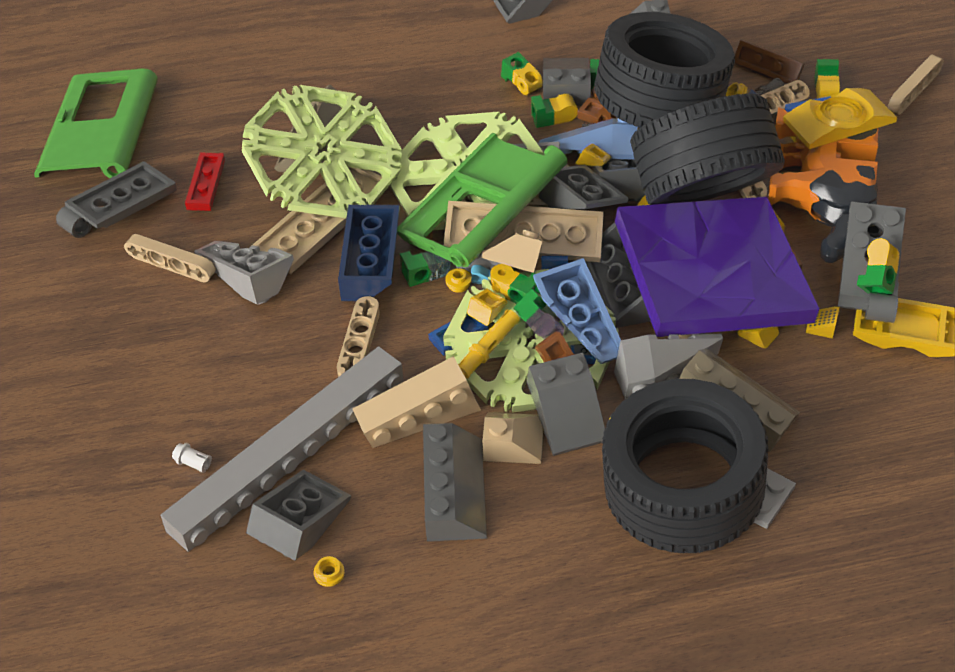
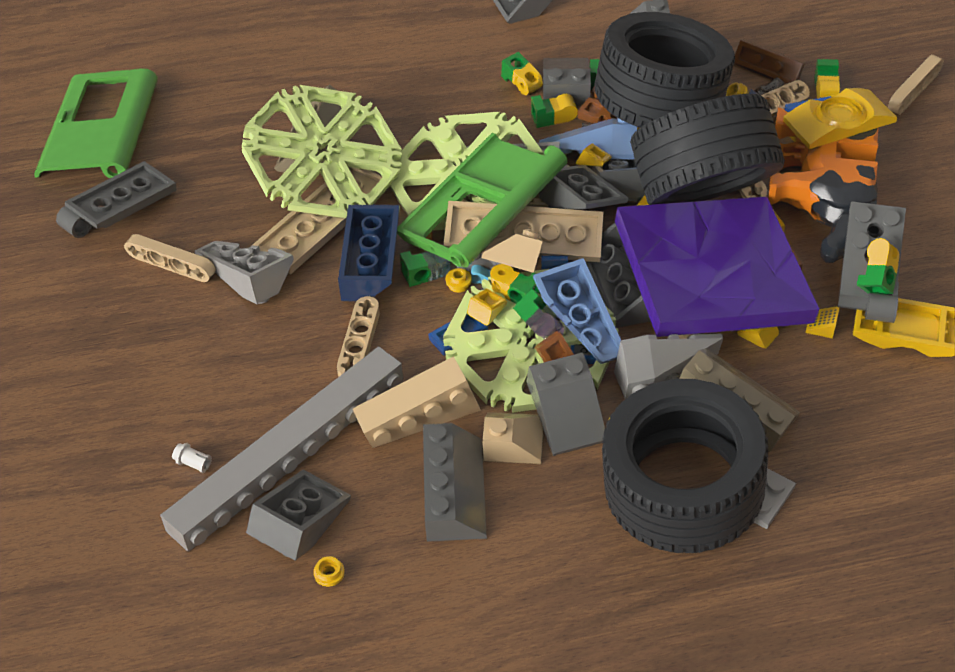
red plate [185,152,225,211] -> none
yellow pin [458,309,520,379] -> none

